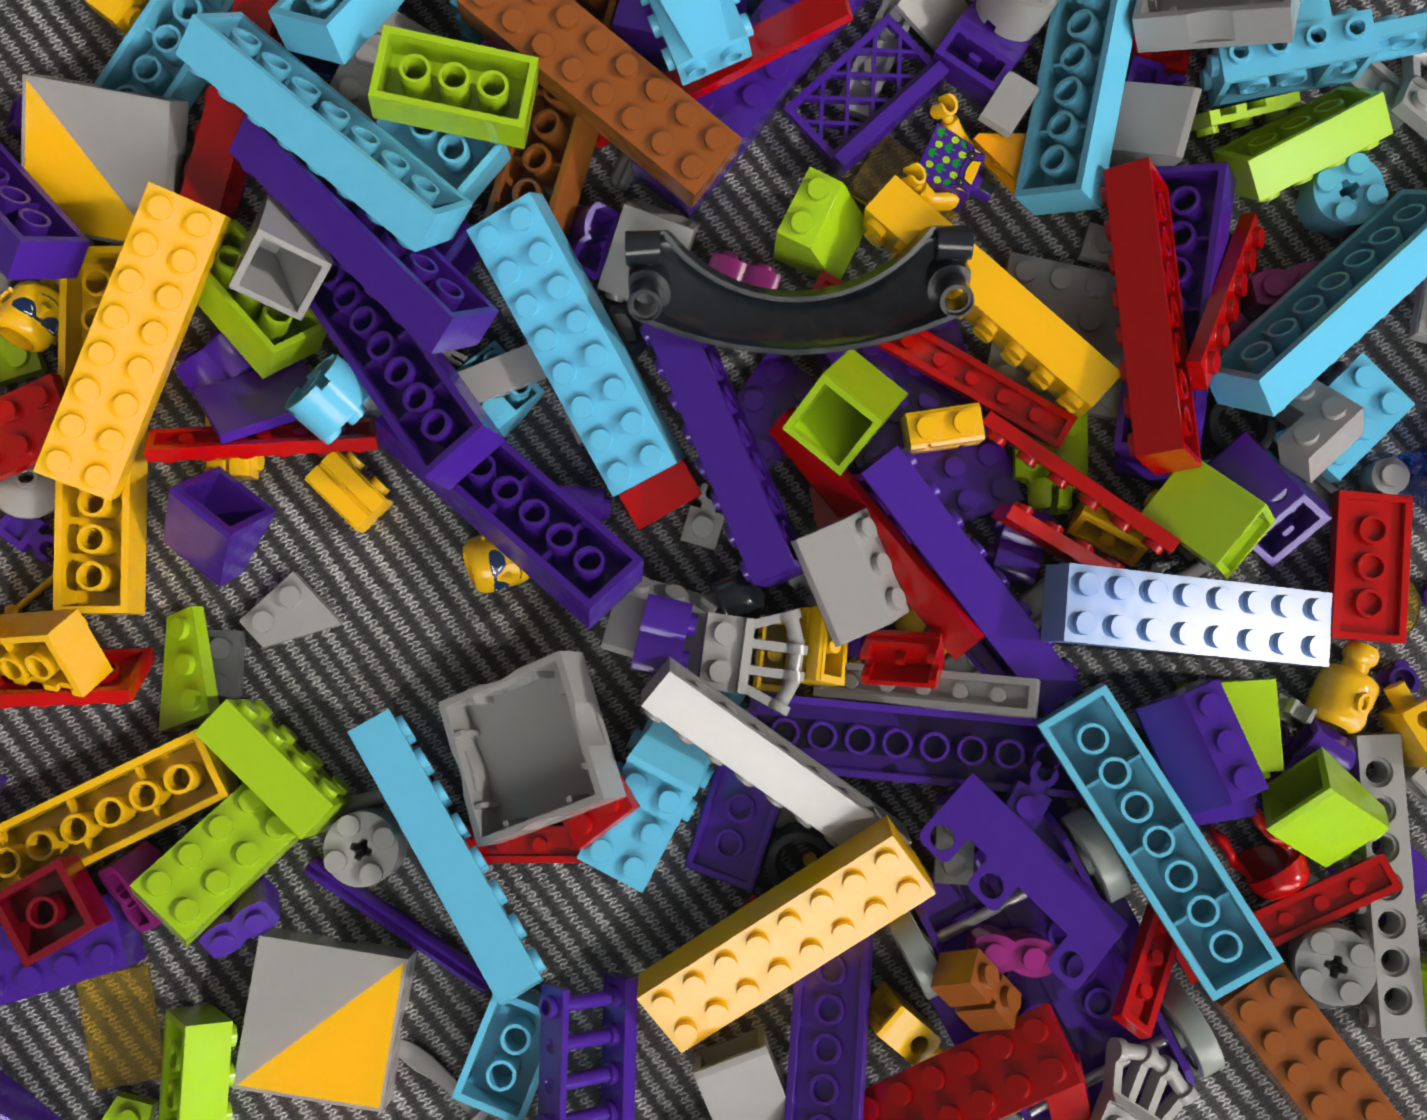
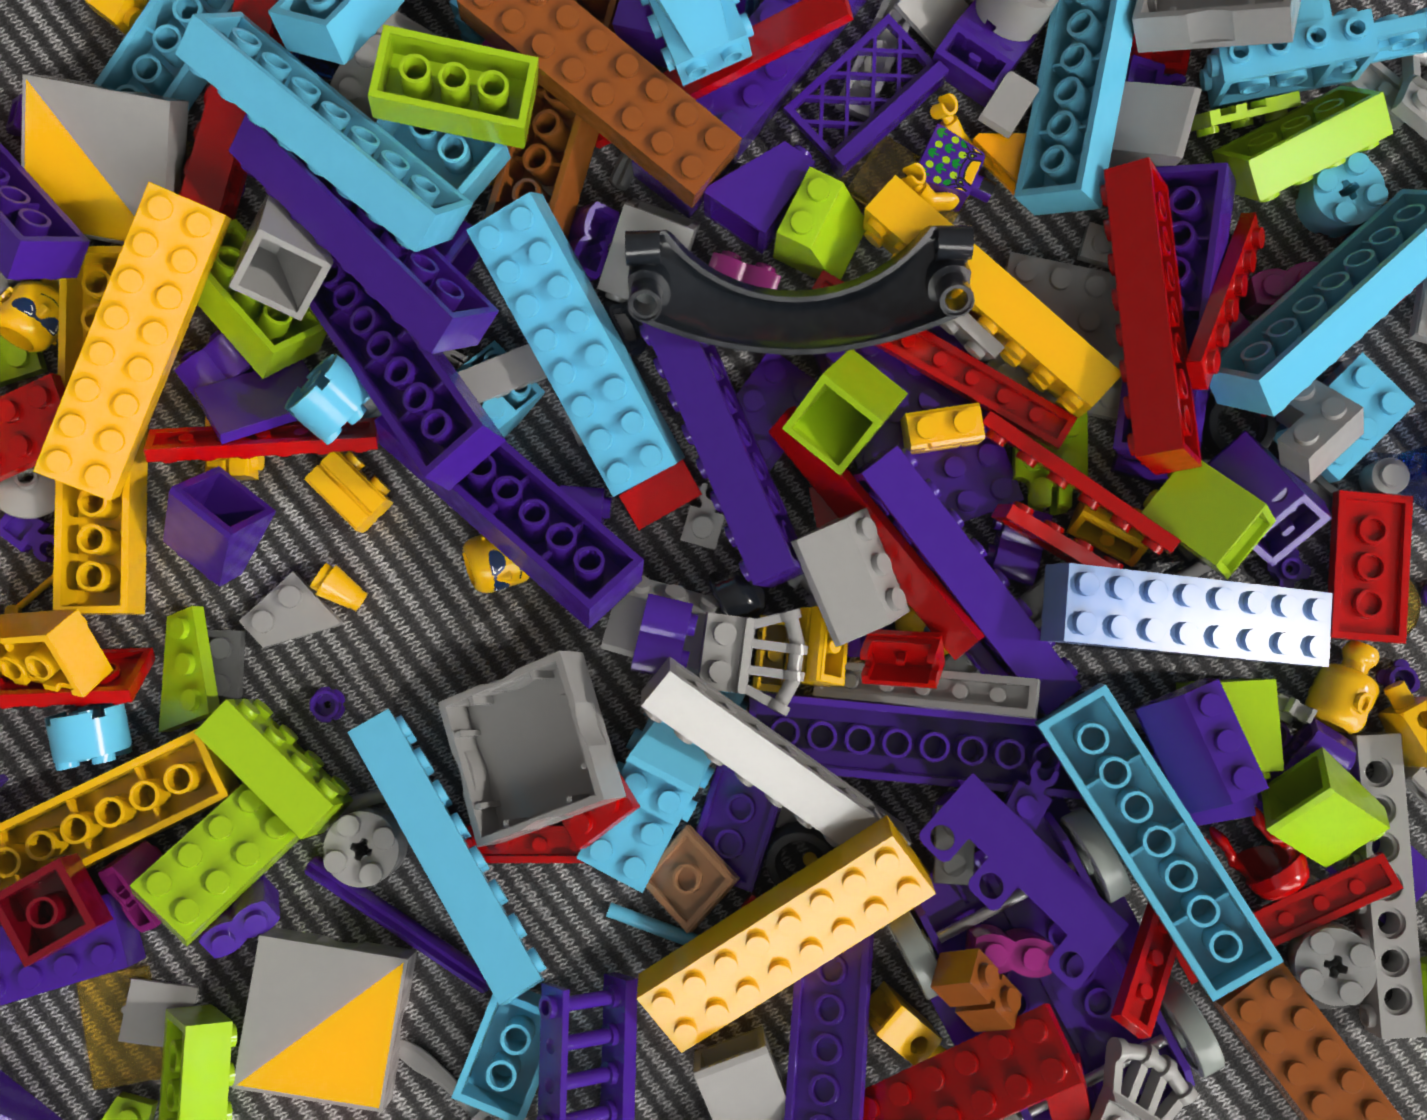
none -> medium azure brick [44,703,133,771]
none -> light grey piece [118,977,199,1047]
none -> dark purple plate [309,686,345,723]
none -> yellow cone [310,563,368,612]
none -> medium azure bar [606,902,698,945]
none -> medium nougat tile [645,825,740,933]
none -> dark purple slope [704,141,816,255]
none -> light grey wing [940,296,1005,362]
none -> dark purple plate [1267,548,1311,588]

